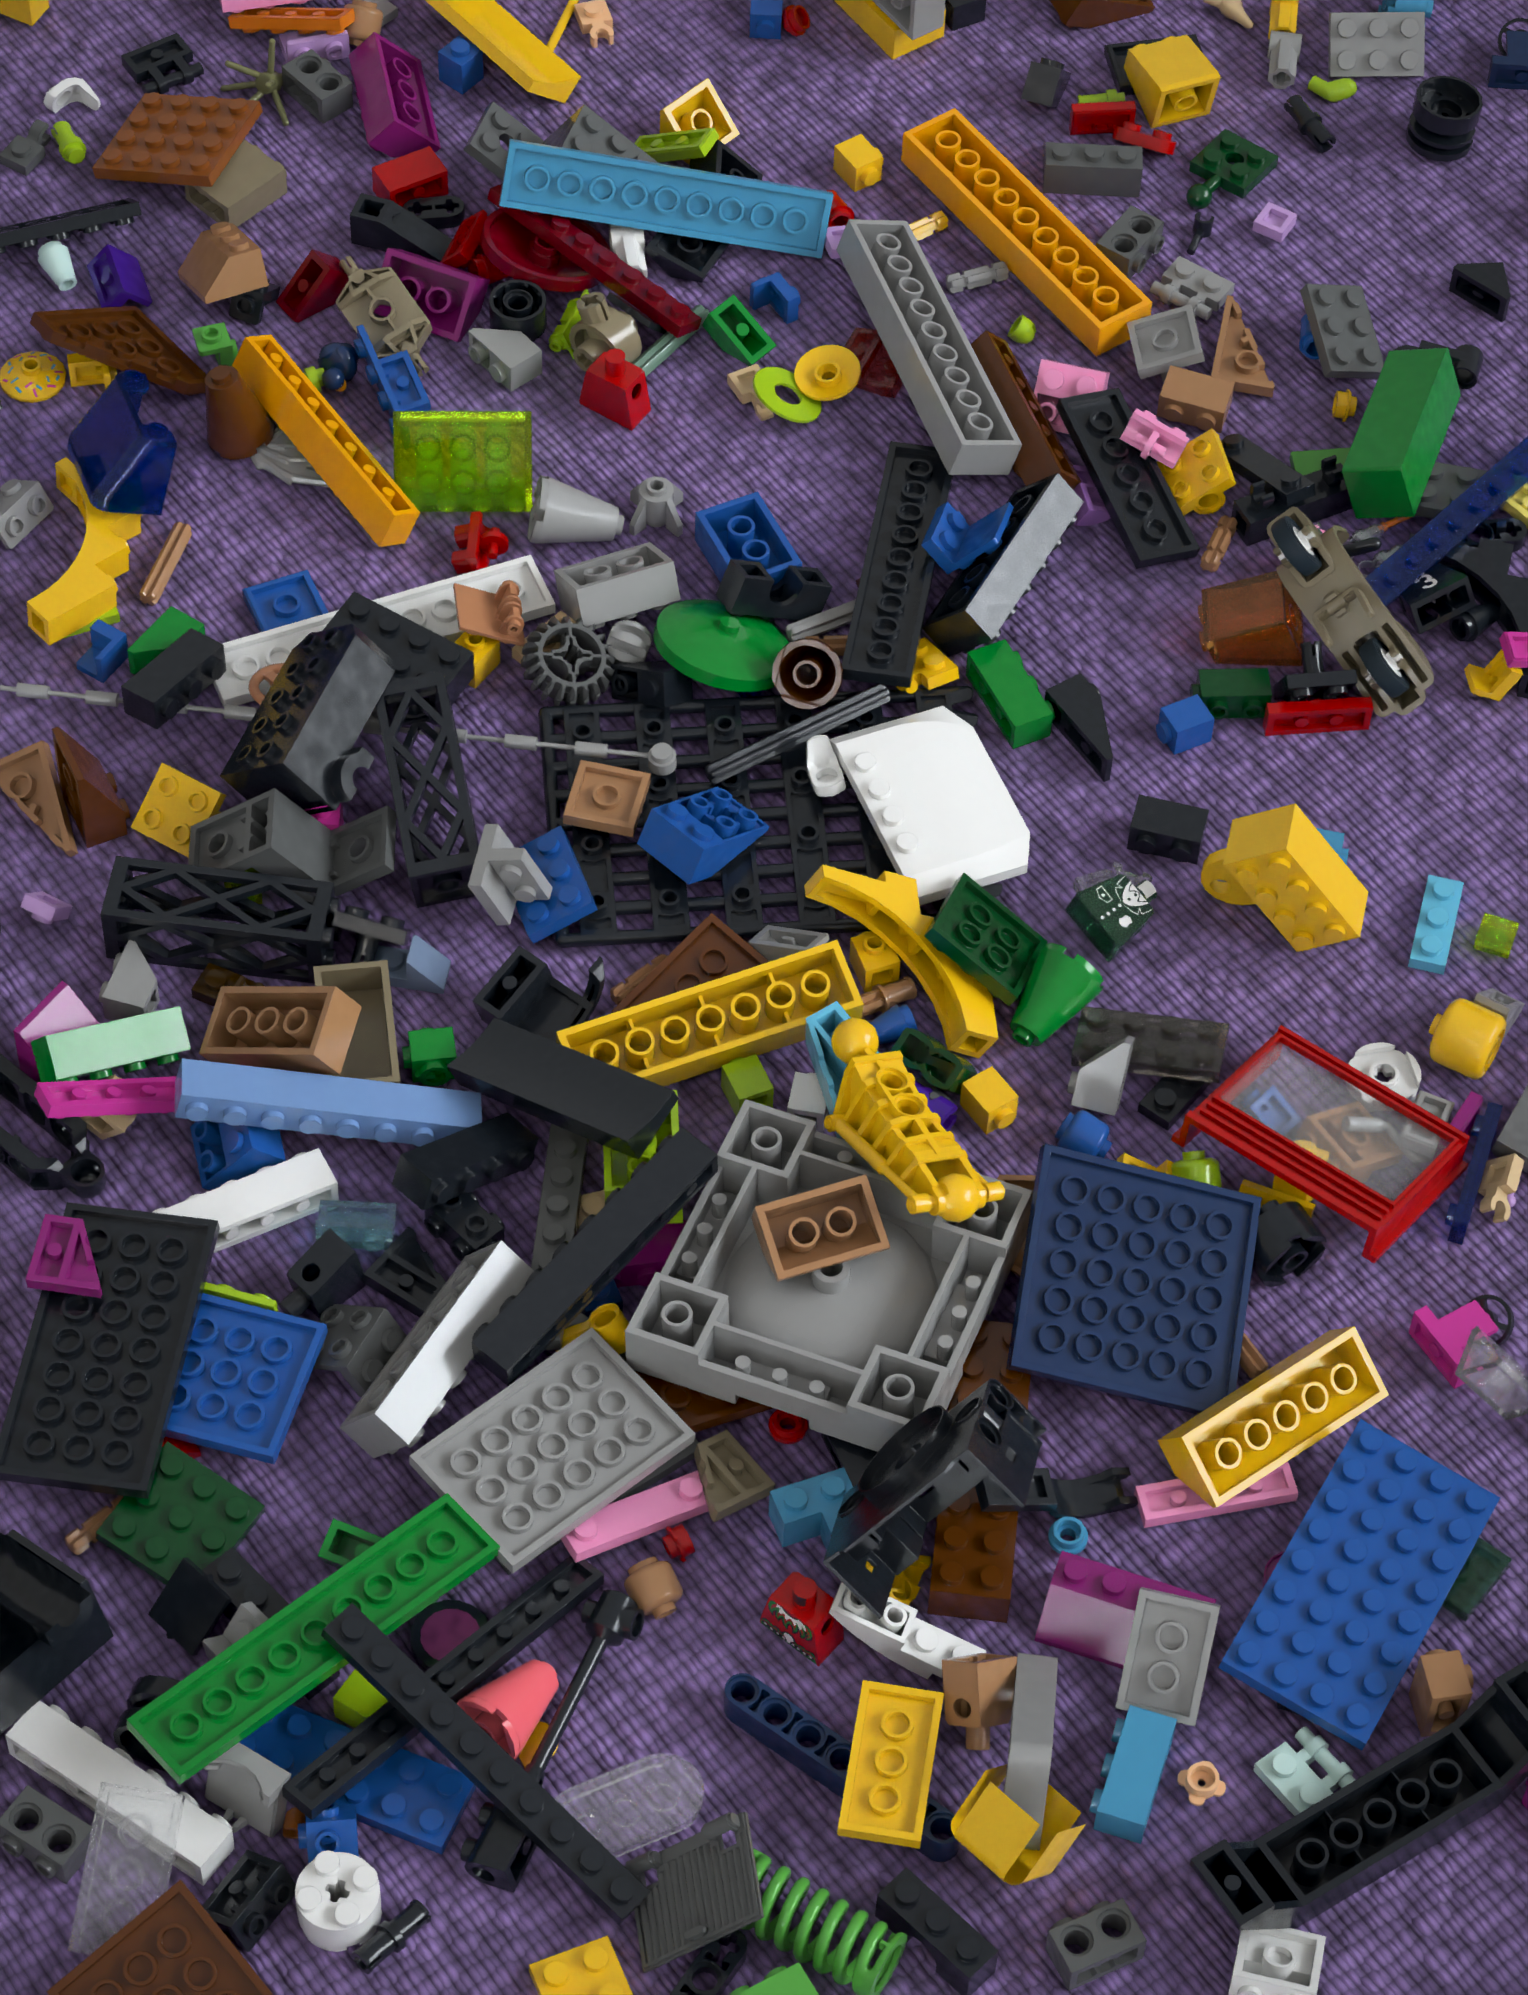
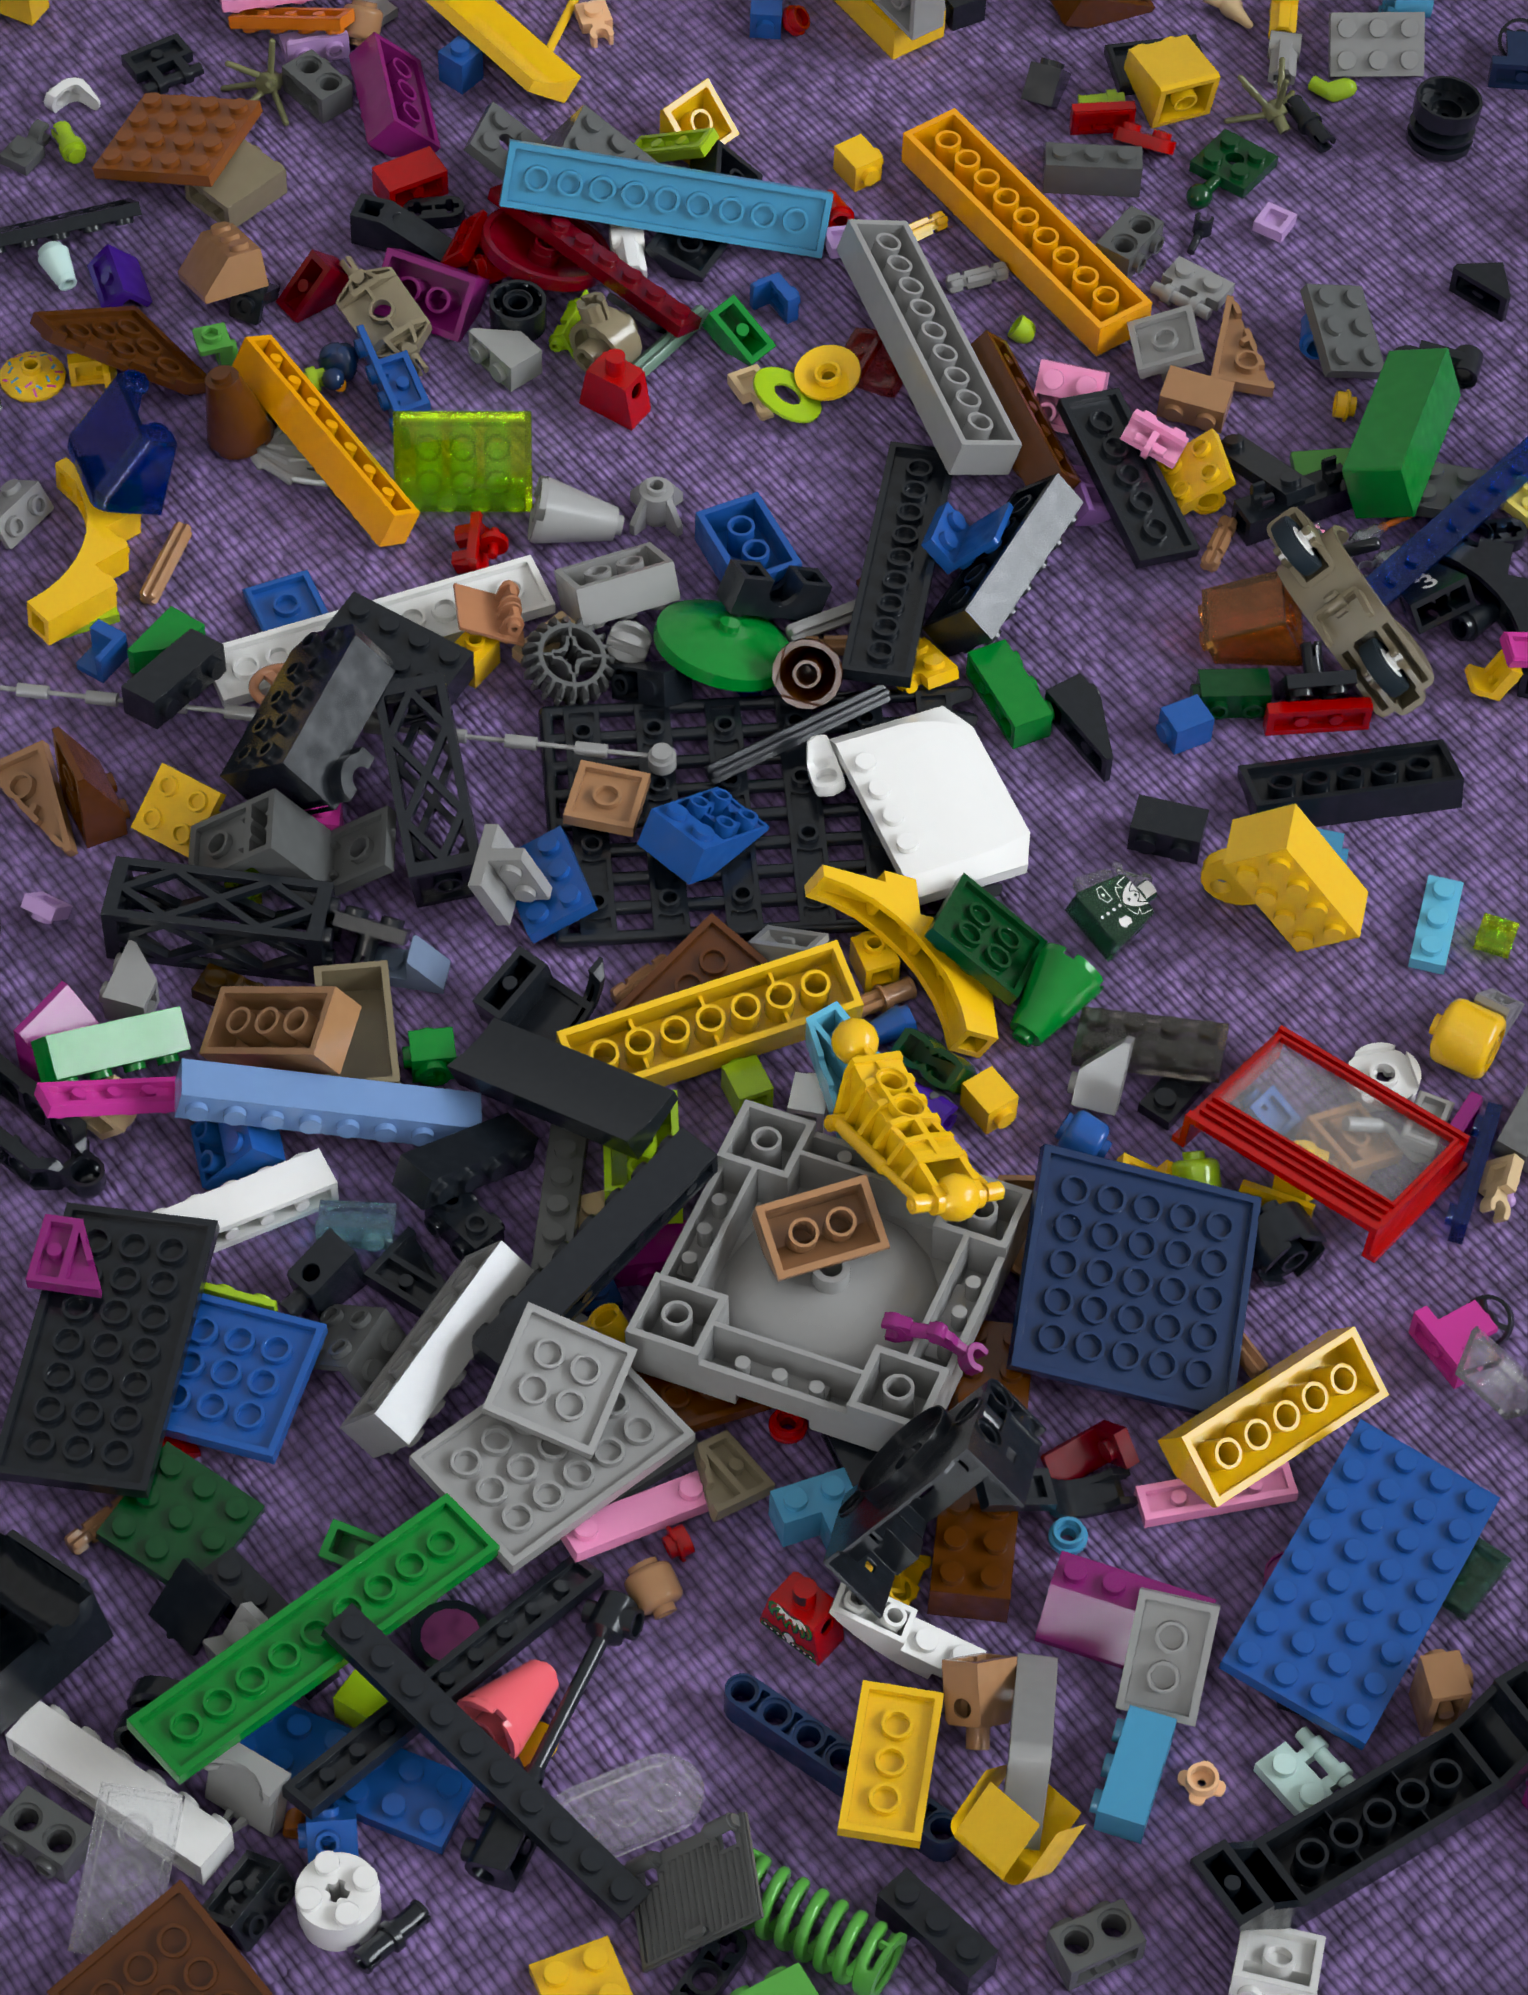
none -> light grey plate [480,1302,638,1460]
none -> magenta piece [881,1312,989,1376]
none -> dark red bracket [1041,1420,1140,1480]
none -> olive plant [1224,57,1295,135]
none -> black arch [1237,739,1464,827]

